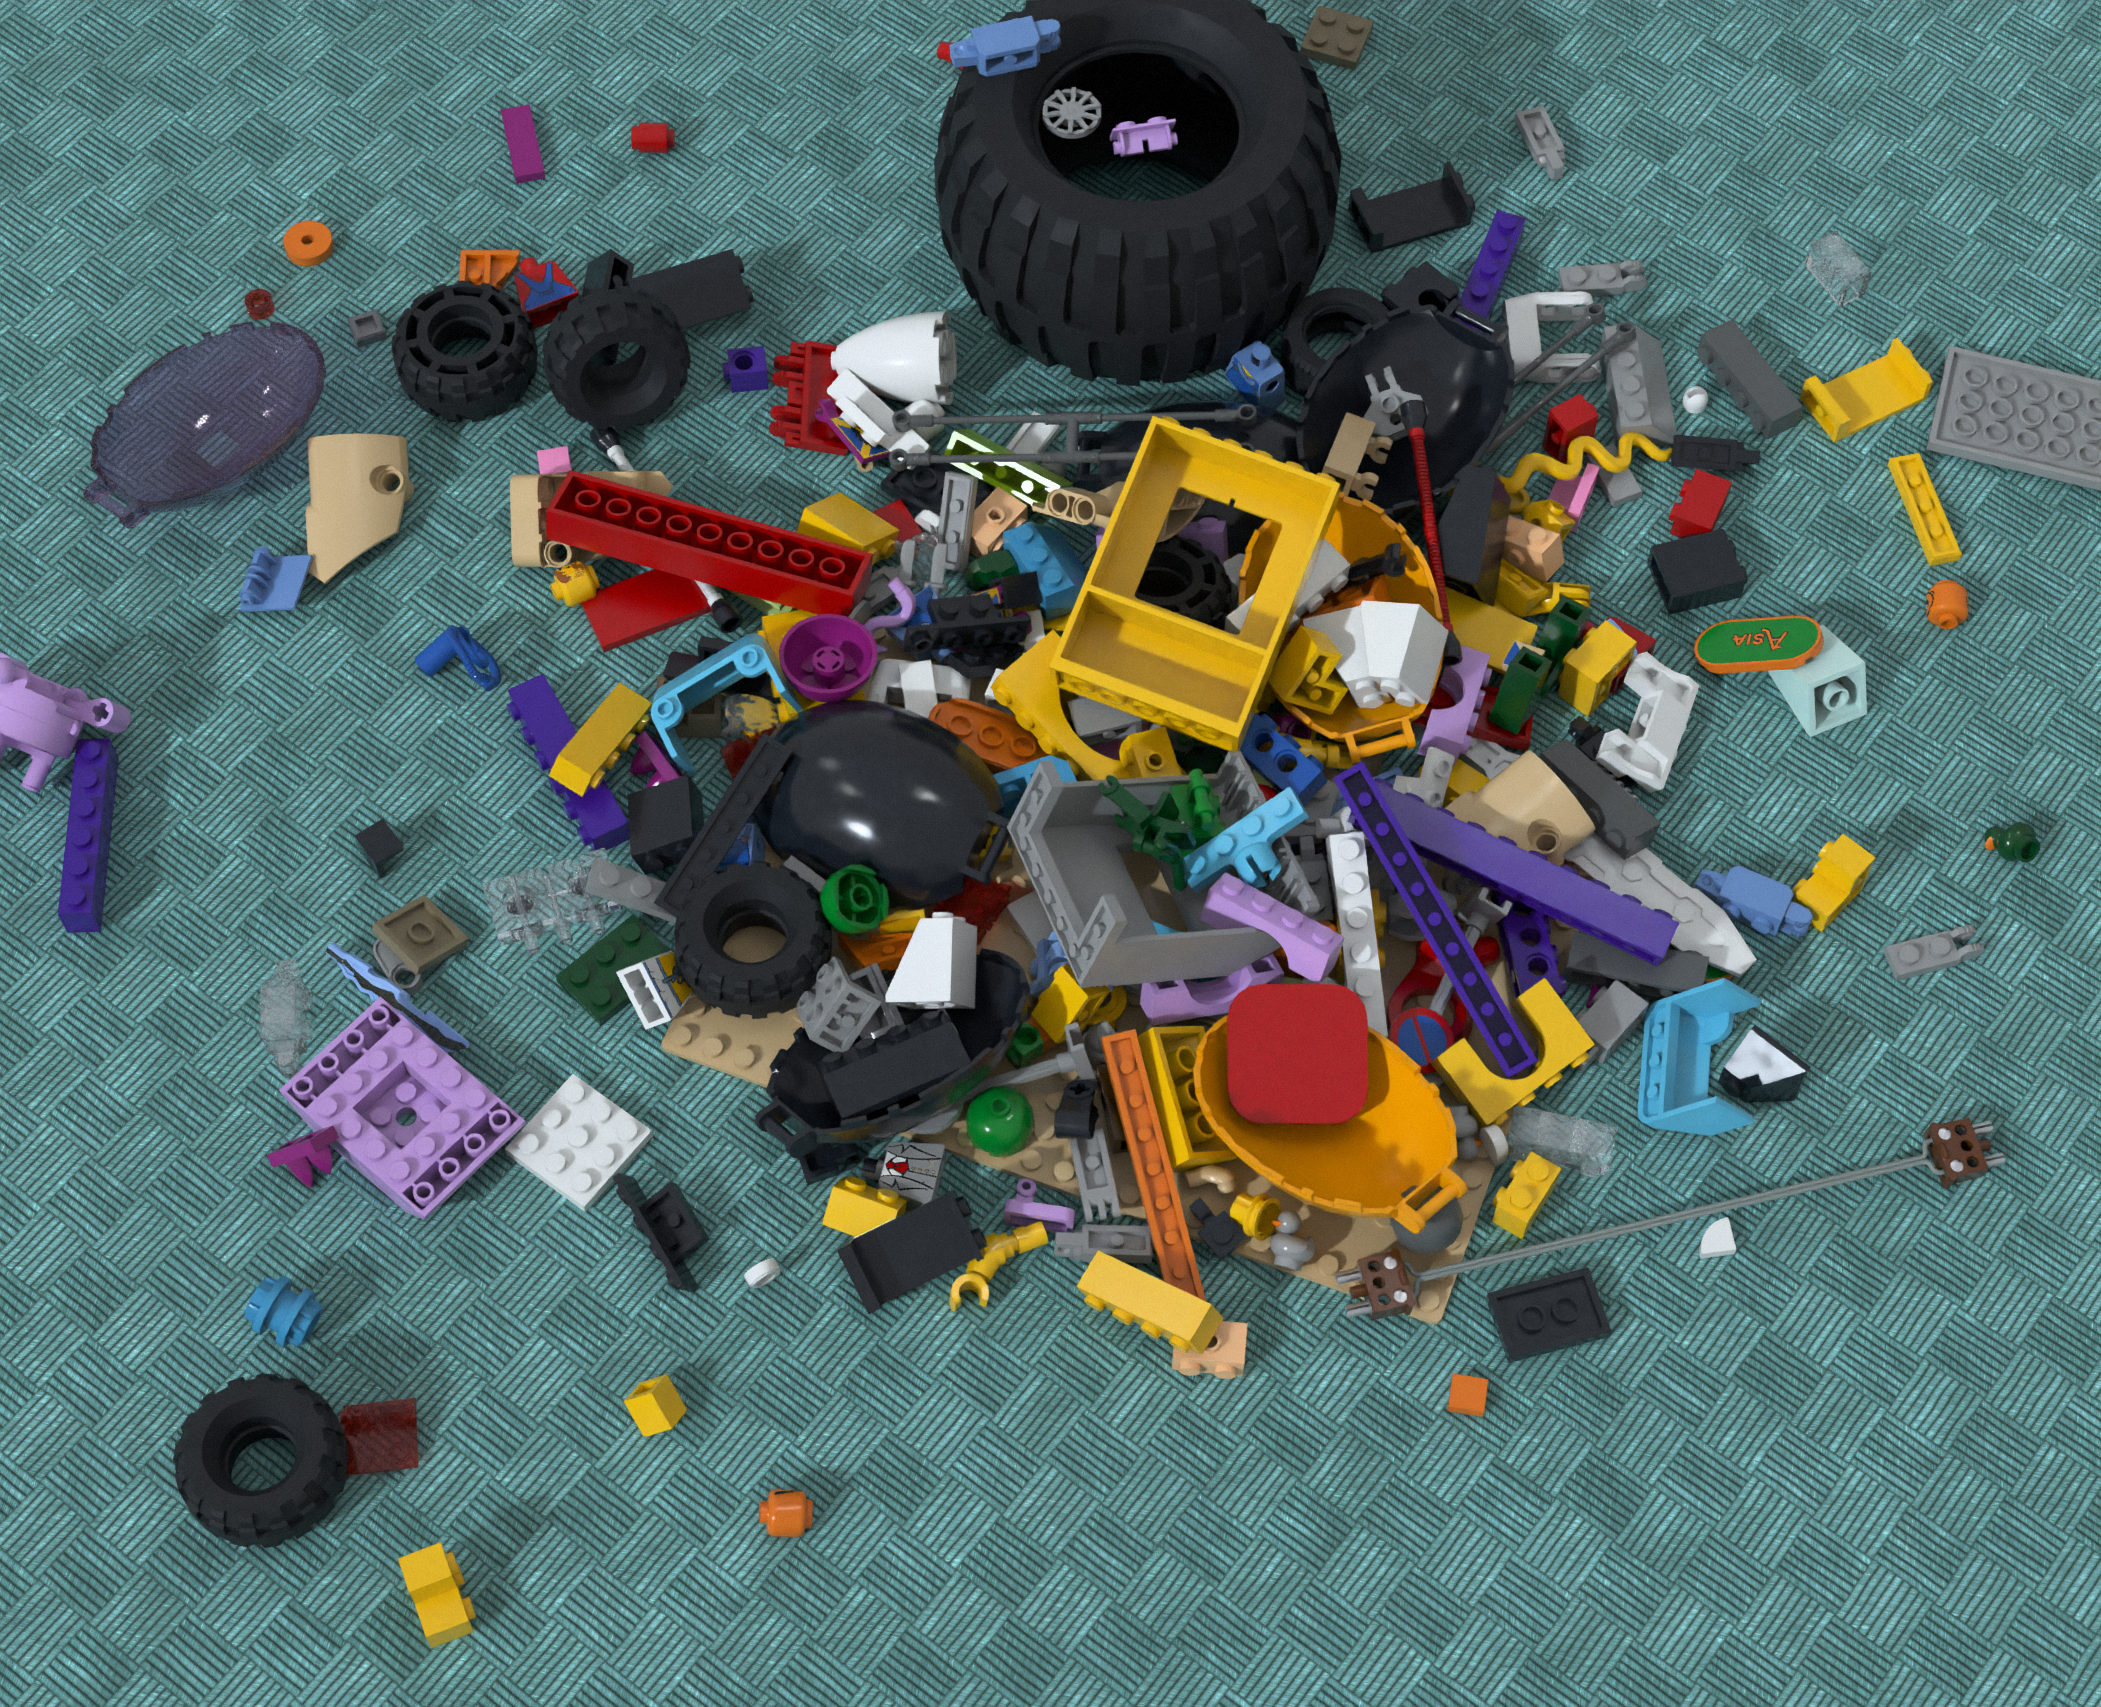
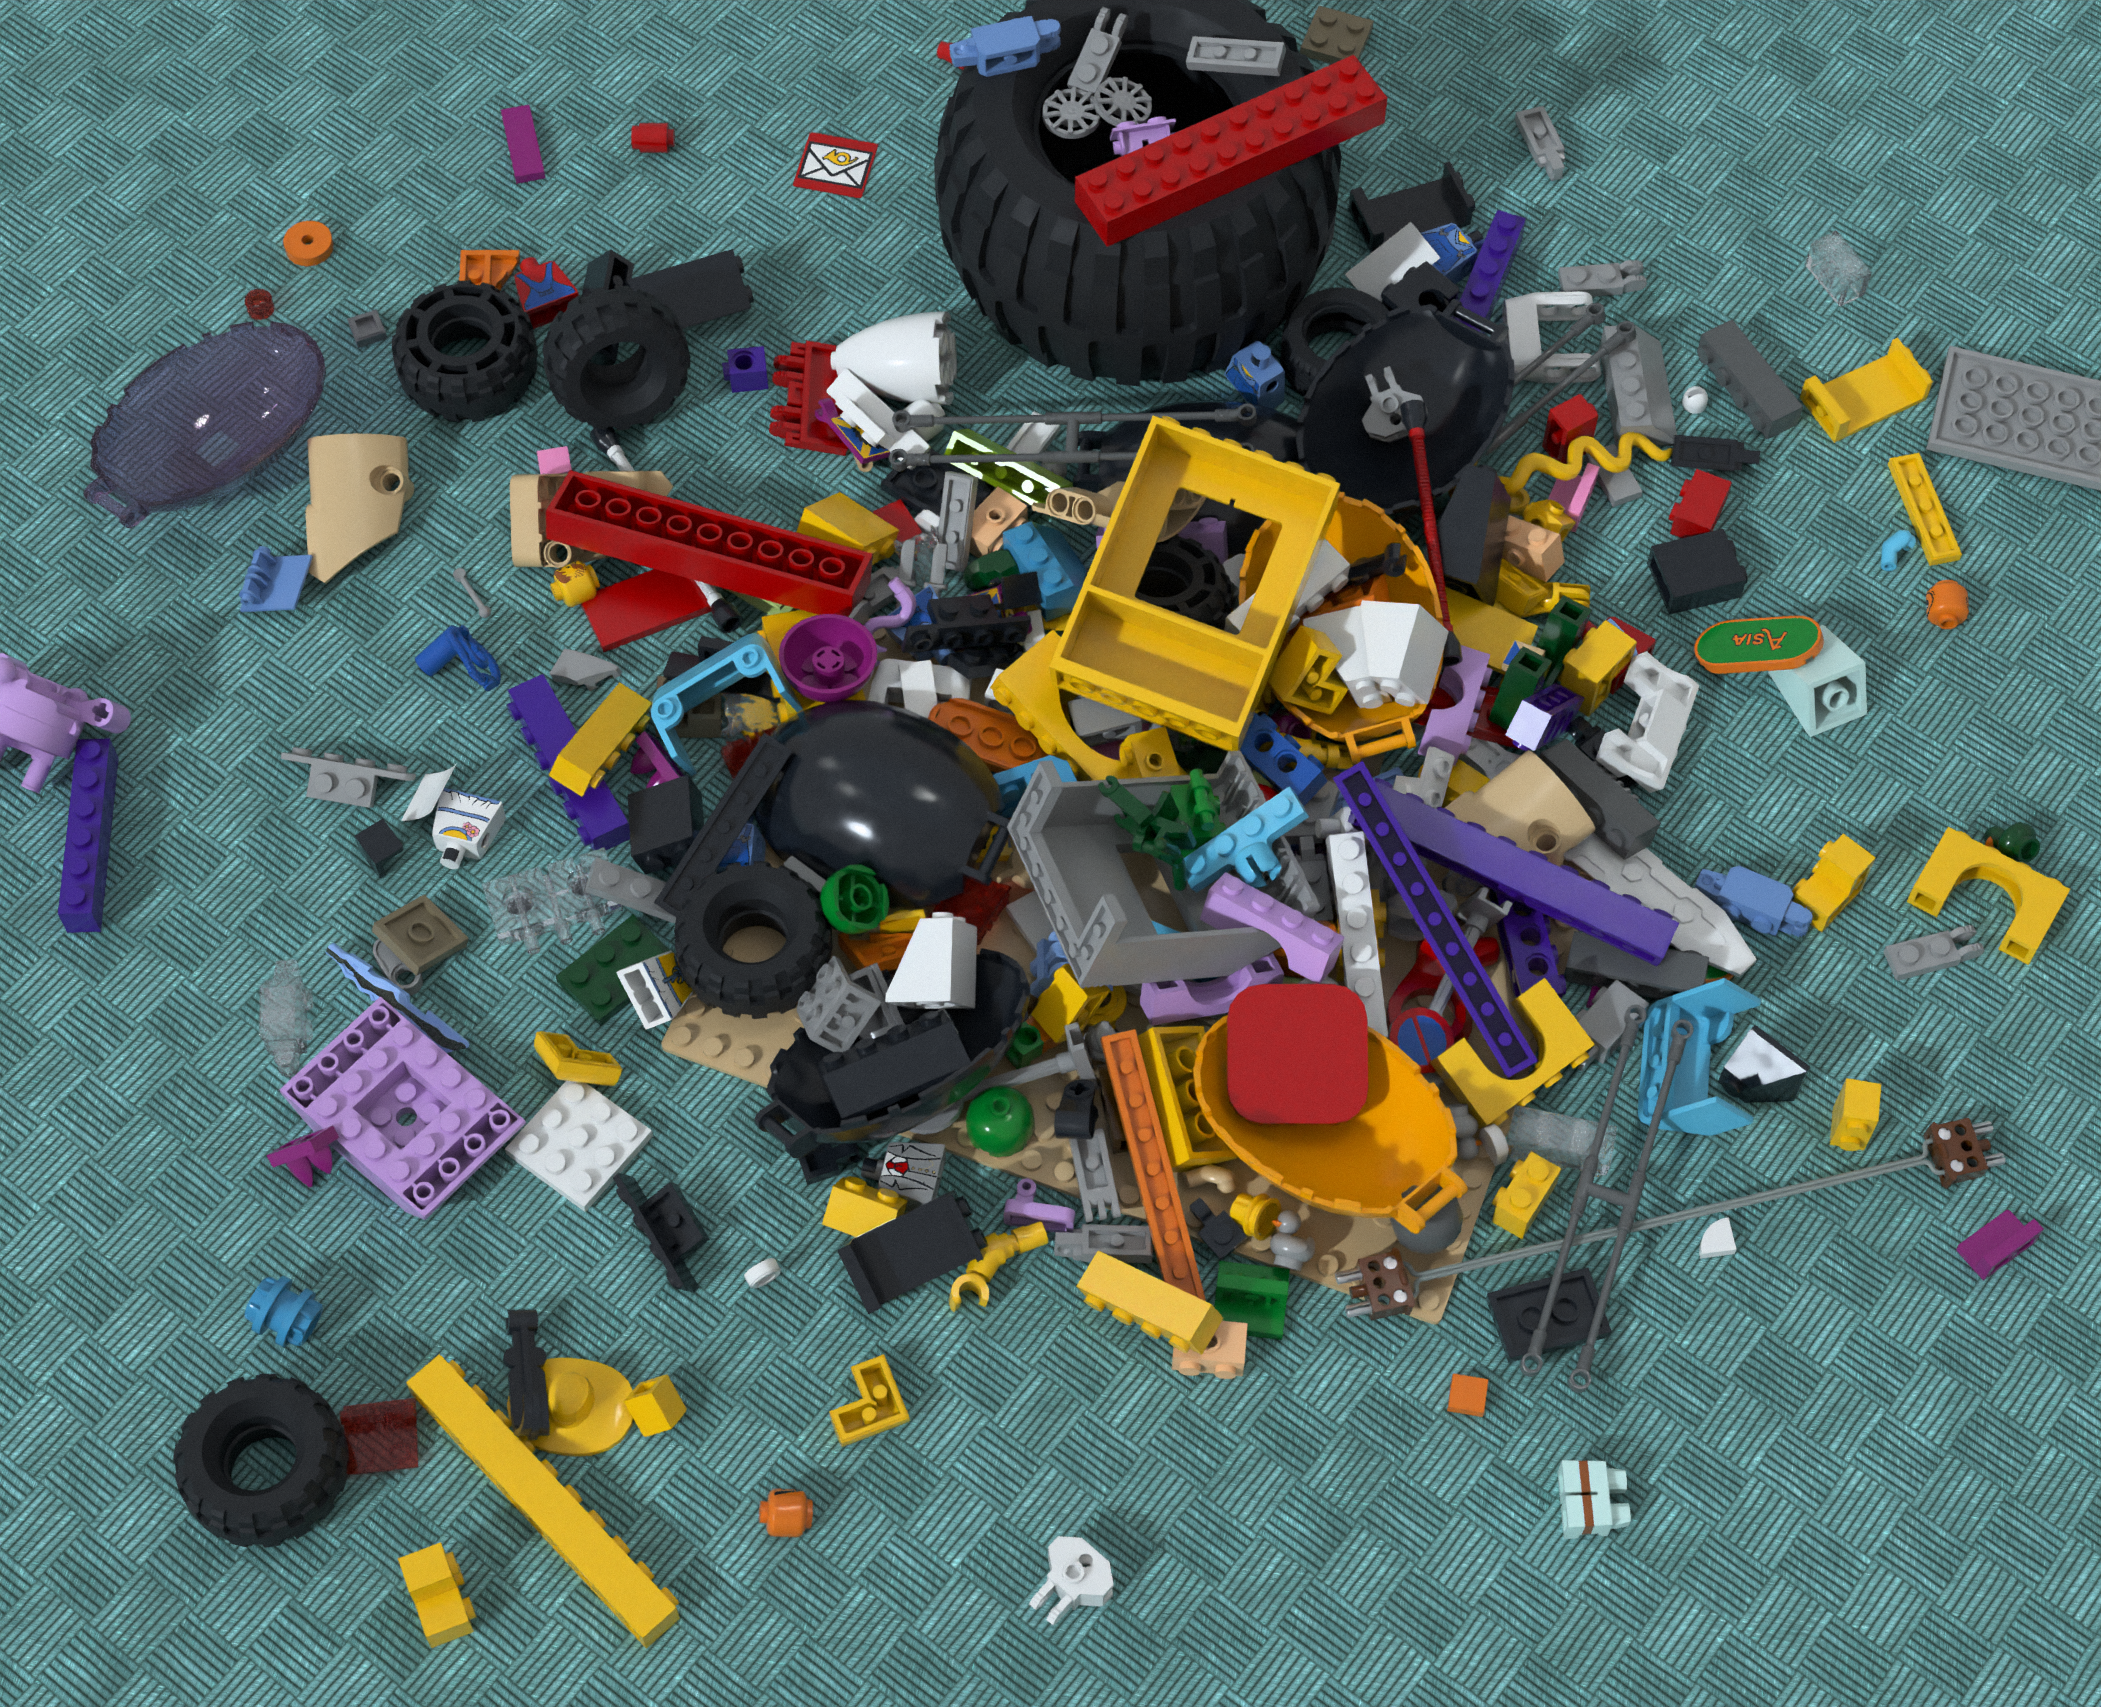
tan brick [1322,412,1393,500] -> none
none -> light grey bracket [281,747,416,808]
none -> white sticker [401,763,457,821]
none -> yellow brick [406,1354,680,1649]
none -> white torso [432,788,506,869]
none -> light grey hinge [453,568,491,618]
none -> black piece [503,1309,550,1440]
none -> yellow hat [507,1358,633,1457]
none -> yellow brick [534,1031,622,1086]
none -> light grey slope [549,649,622,691]
none -> sticker [793,132,878,198]
none -> yellow brick [829,1354,910,1447]
none -> white hinge [1029,1536,1113,1625]
none -> light grey hinge [1067,7,1128,96]
none -> red brick [1075,55,1388,247]
none -> light grey wheel [1094,77,1152,126]
none -> light grey plate [1186,36,1286,76]
none -> green bracket [1214,1261,1290,1340]
none -> white sticker [1345,222,1440,302]
none -> torso [1420,223,1484,284]
none -> dark purple brick [1505,683,1584,751]
none -> dark grey bar [1519,1004,1694,1393]
none -> light aqua hips [1557,1460,1631,1539]
none -> yellow brick [1830,1078,1881,1151]
none -> medium azure arm [1880,530,1916,571]
none -> yellow arch [1907,827,2070,965]
none -> magenta panel [1956,1210,2044,1281]

